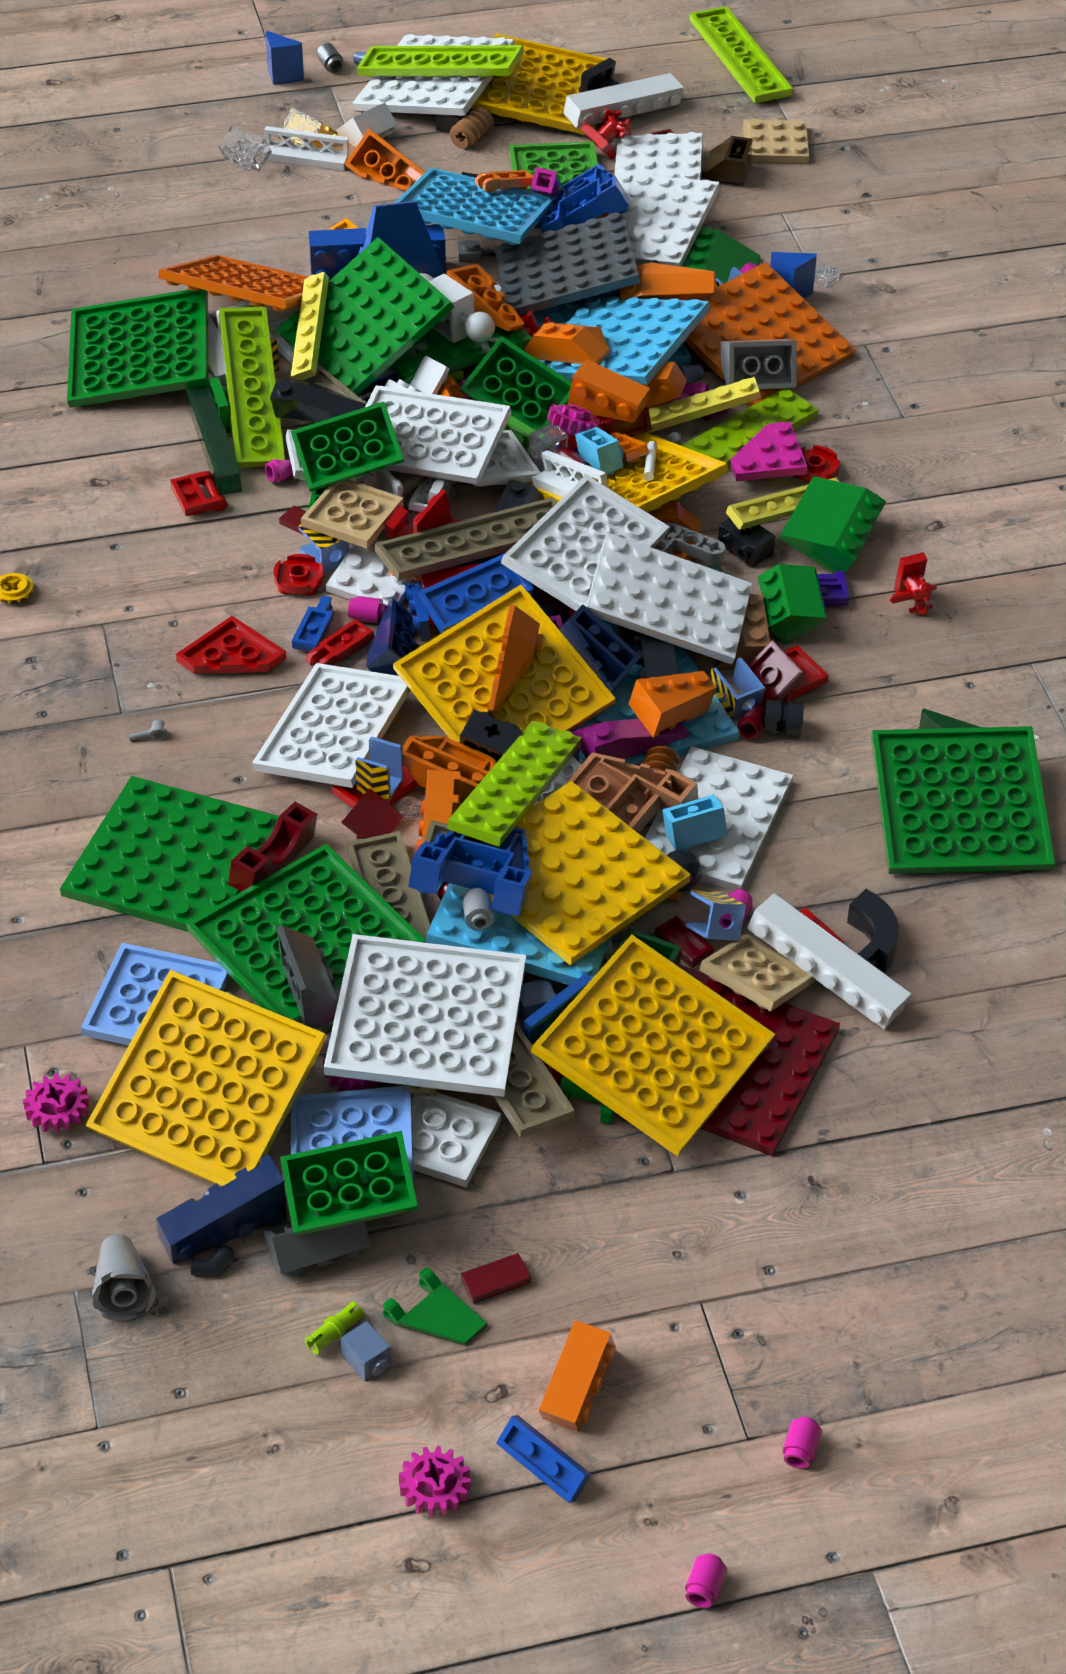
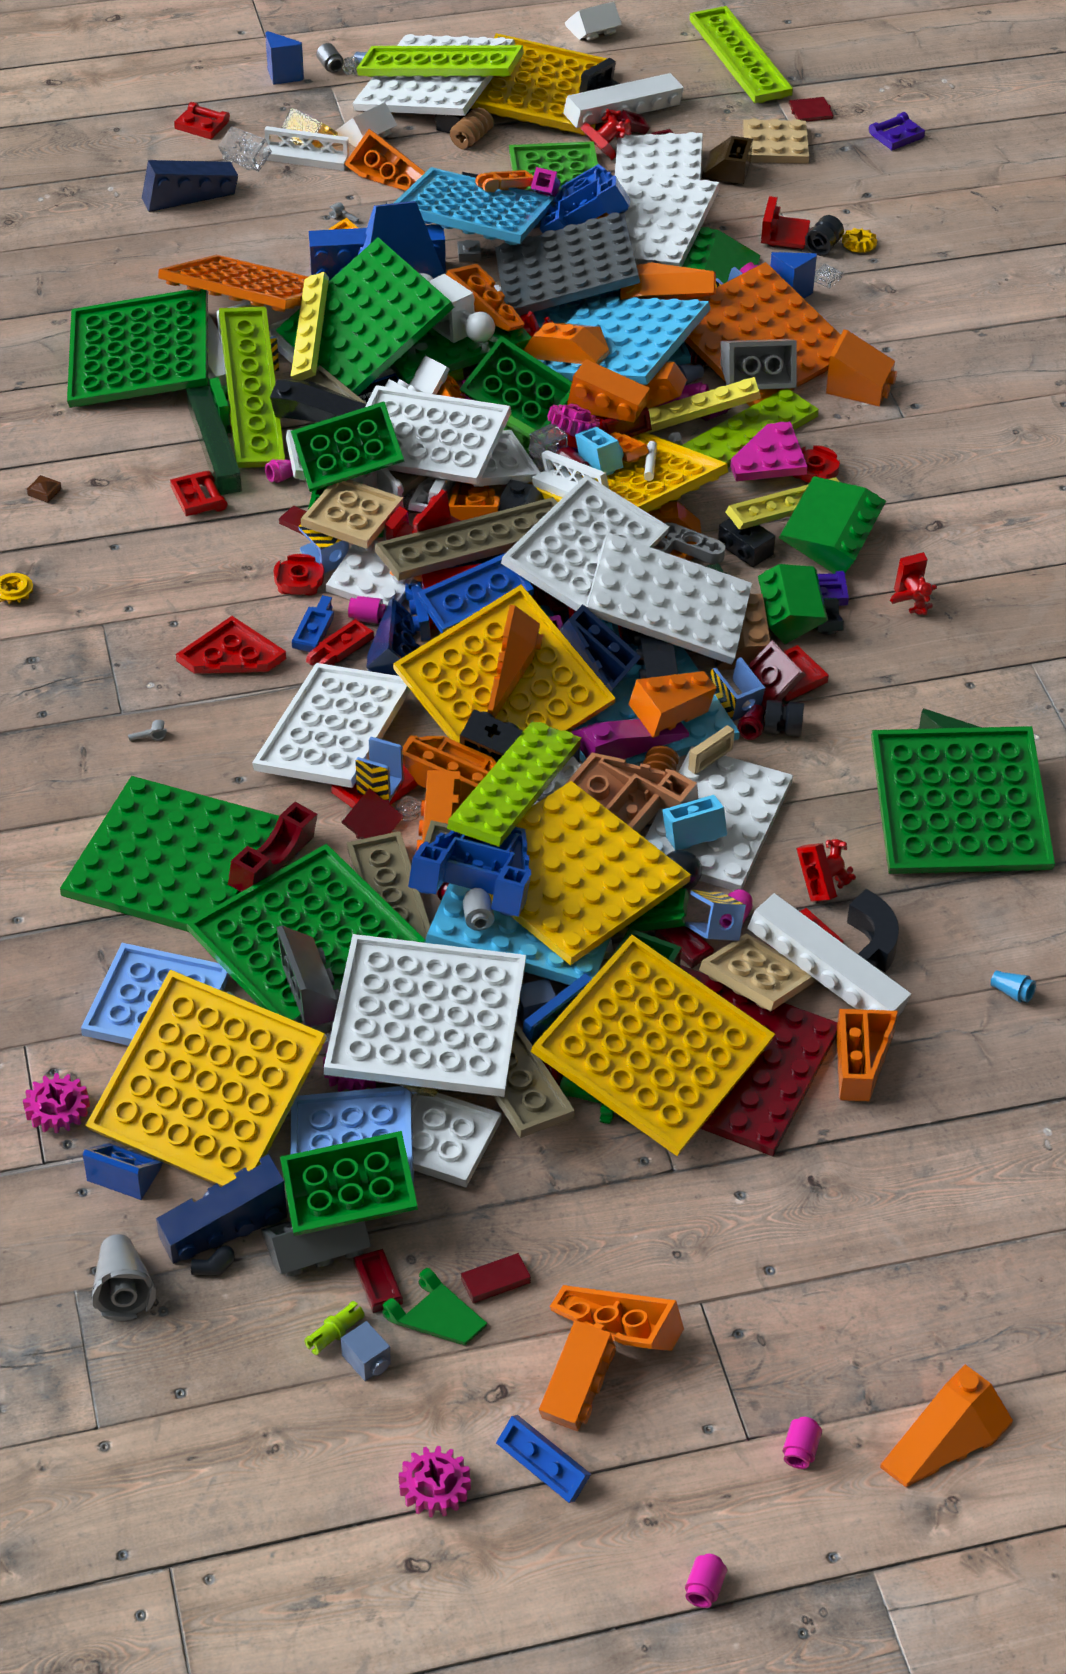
none -> reddish brown tile [27,475,62,503]
none -> blue slope [83,1143,163,1200]
none -> dark blue wedge [142,160,238,212]
none -> red plate [174,102,230,140]
none -> light grey hand [329,202,359,223]
none -> clear plate [342,56,360,76]
none -> dark red tile [353,1249,403,1313]
none -> orange wedge [449,481,500,521]
none -> orange wedge [550,1285,684,1351]
none -> white slope [565,1,622,41]
none -> dark red bracket [617,110,650,135]
none -> green plate [628,888,689,932]
none -> tan tile [688,725,734,774]
none -> red bracket [761,196,810,249]
none -> dark red piece [789,97,833,122]
none -> red piece [796,839,856,901]
none -> black wheel [805,215,844,256]
none -> black bracket [816,598,844,635]
none -> orange slope [826,329,897,407]
none -> orange wedge [836,1009,898,1101]
none -> yellow gear [842,228,877,253]
none -> dark purple plate [869,112,925,151]
none -> orange wedge [880,1364,1013,1487]
none -> dark azure cone [991,970,1036,1003]

